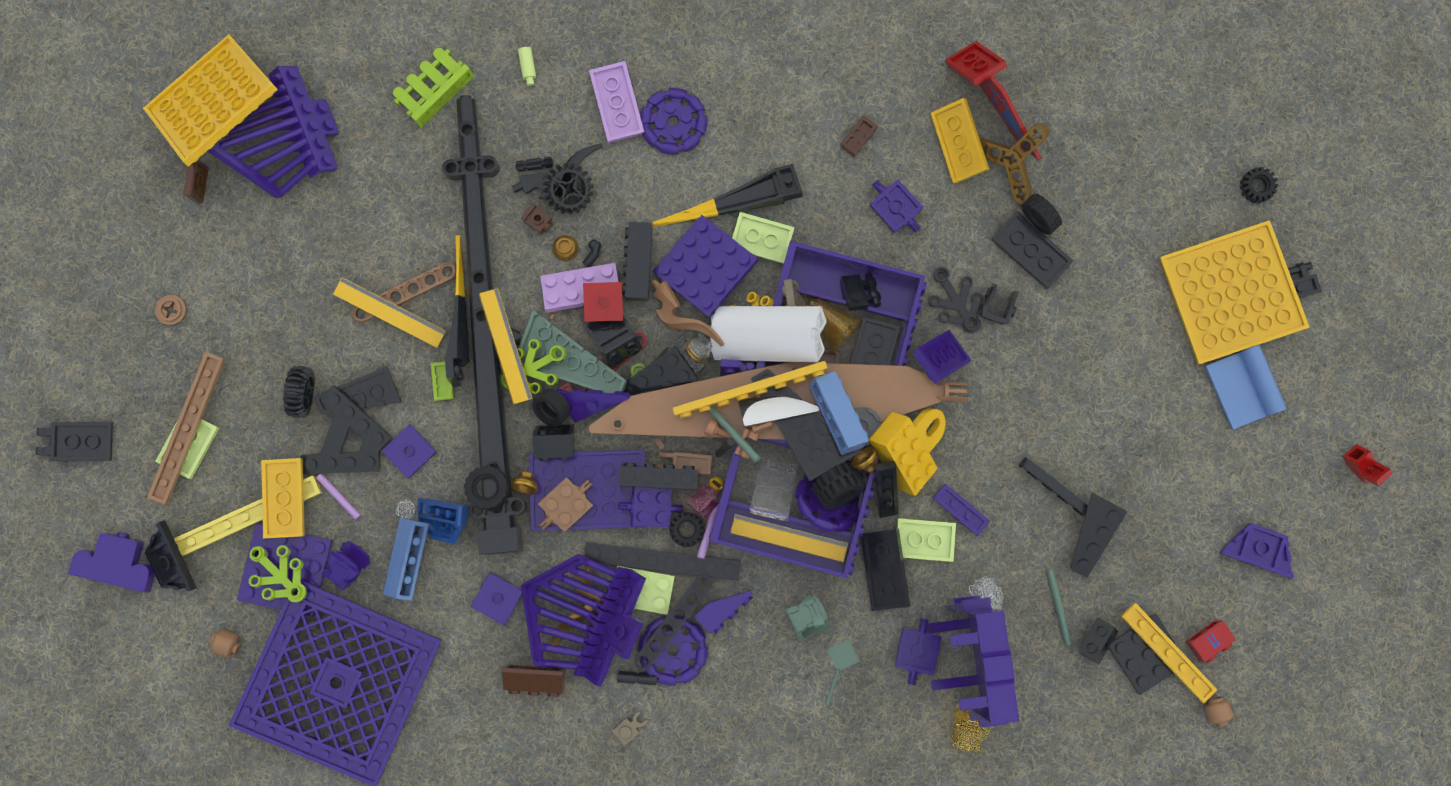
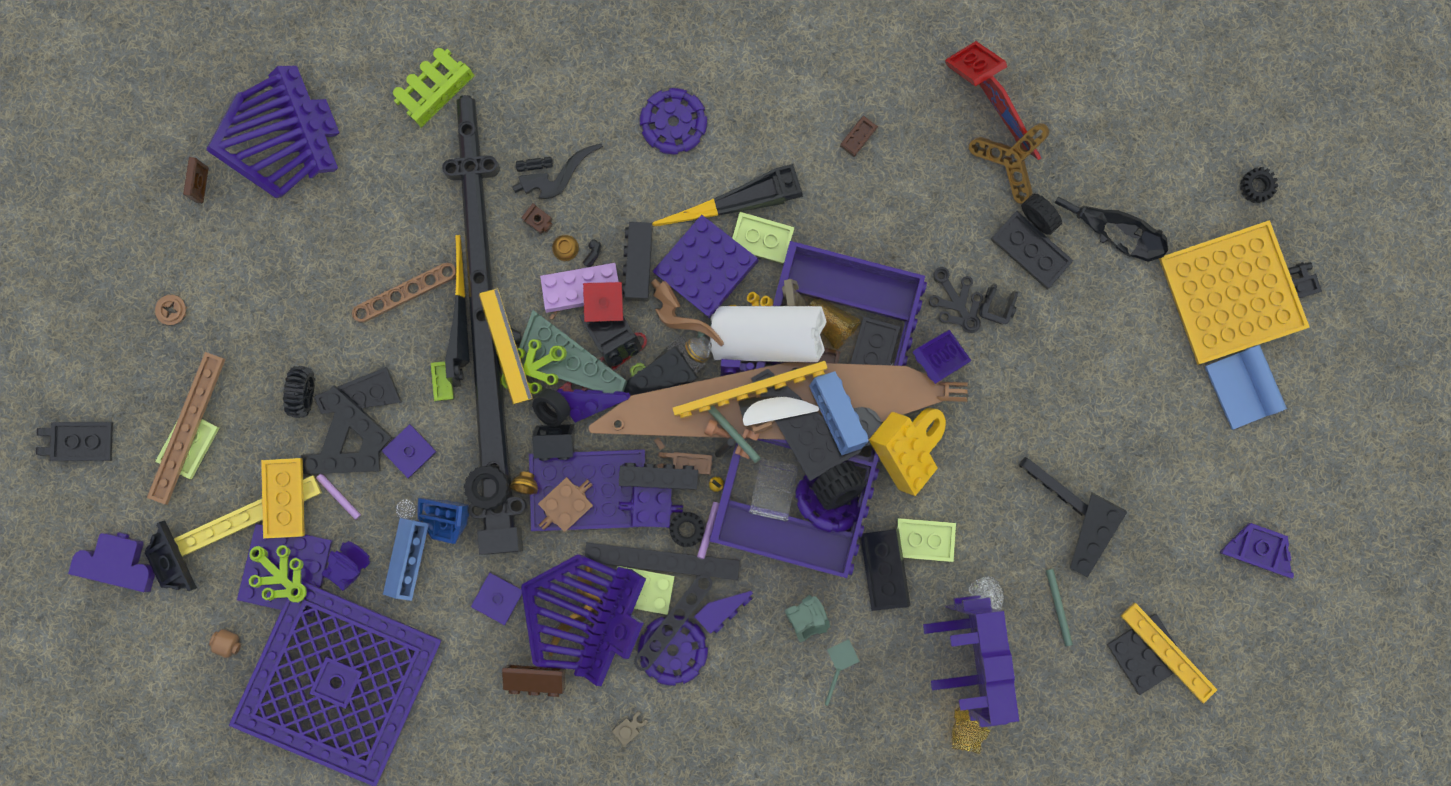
yellow plate [143,34,278,167] -> none
yellow tile [333,277,446,348] -> none
yellowish green cylinder [518,47,536,86] -> none
black gear [542,163,594,215] -> none
lavender plate [589,61,644,143] -> none
black piece [617,671,657,685] -> none
clear pink brick [687,484,720,518] -> none
yellow tile [730,514,848,562] -> none
black plate [840,273,881,311] -> none
pearl gold piece [851,446,878,473] -> none
dark purple plate [869,180,923,233] -> none
black plate [875,461,899,518] -> none
dark purple plate [895,618,942,685] -> none
yellow plate [931,98,989,184] -> none
dark purple plate [932,484,990,536] -> none
black brick [1078,617,1118,665] -> none
red brick [1186,619,1236,662] -> none
medium nougat head [1204,696,1234,727] -> none
red brick [1343,444,1393,487] -> none
none -> black piece [1055,197,1168,262]

